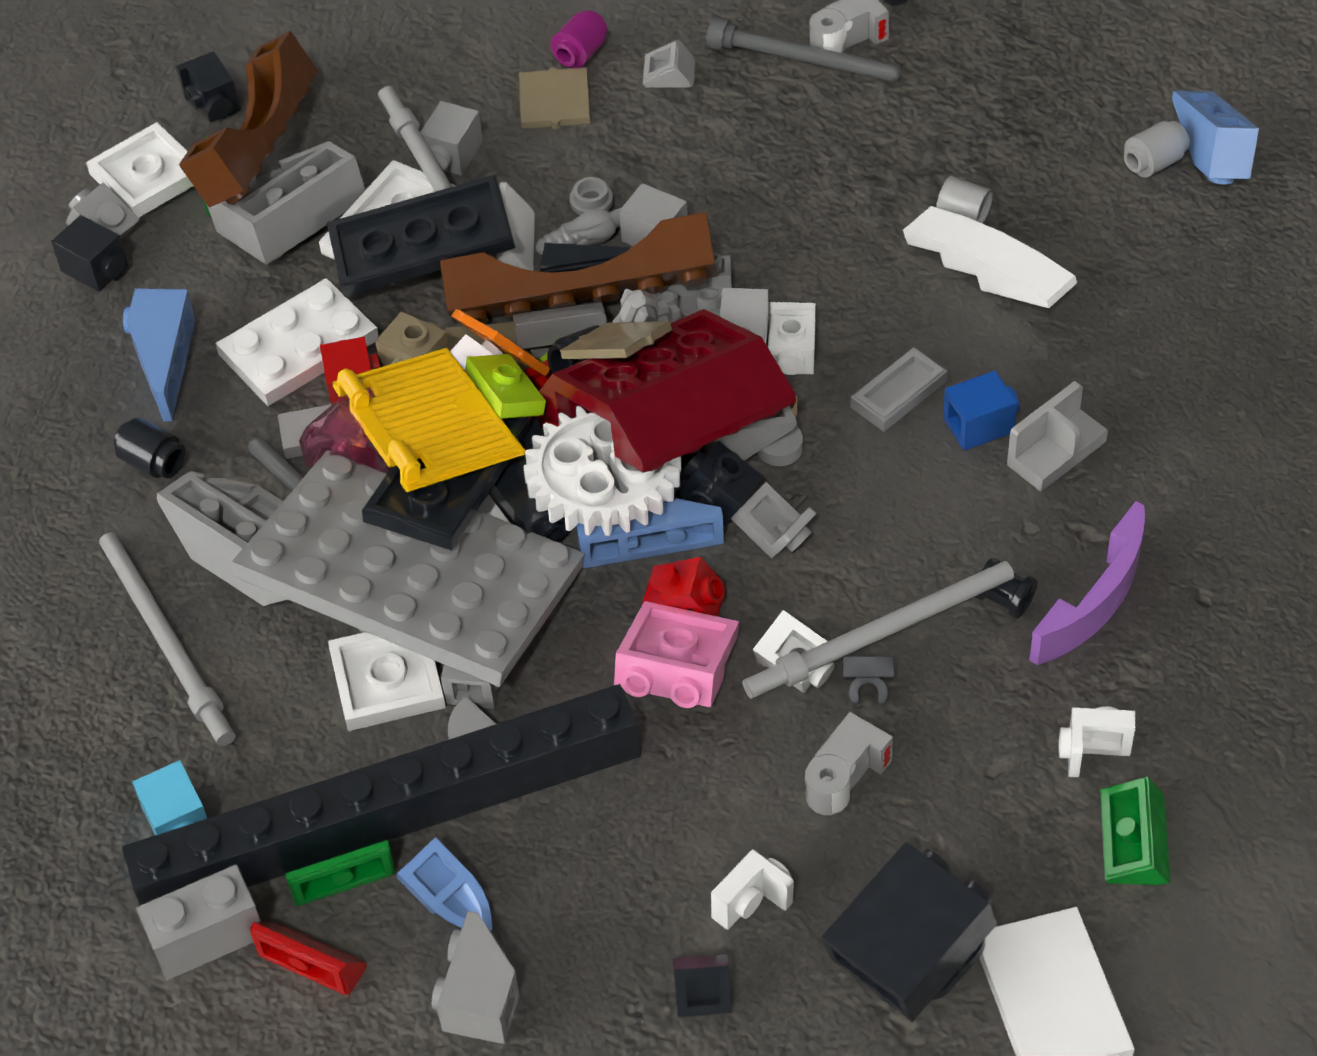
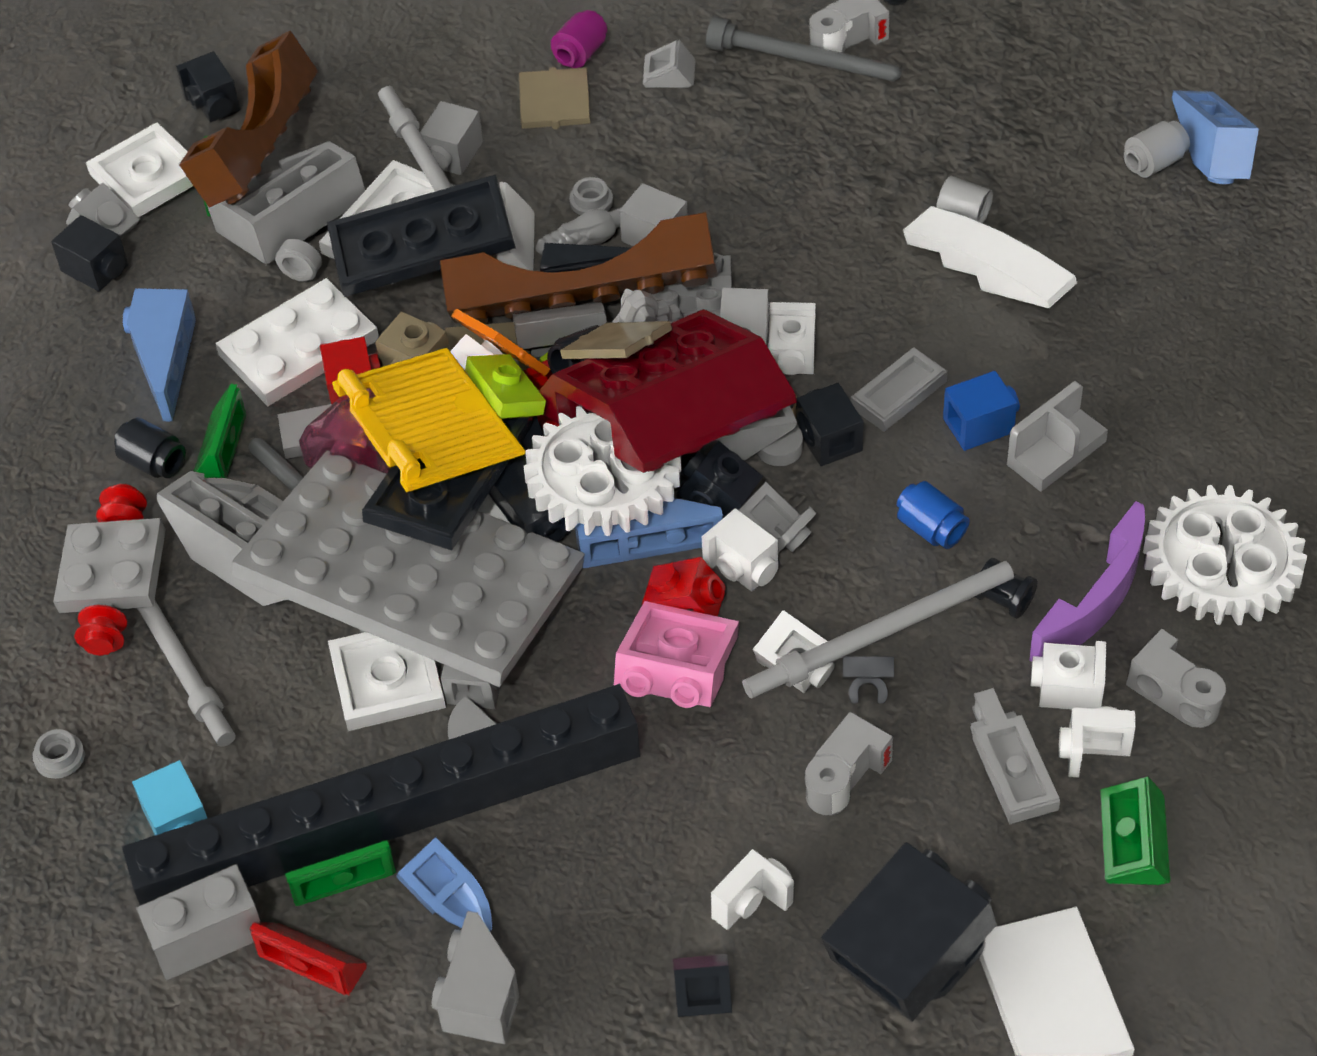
none -> light grey plate [33,729,85,779]
none -> light grey plate [53,484,166,656]
none -> green slope [194,384,246,478]
none -> light grey tile [275,239,322,281]
none -> white brick [702,508,778,592]
none -> black brick [796,383,864,467]
none -> blue brick [896,481,970,549]
none -> light grey hinge [970,688,1060,824]
none -> white brick [1031,641,1106,710]
none -> light grey leg [1126,628,1226,728]
none -> white gear [1143,485,1307,625]

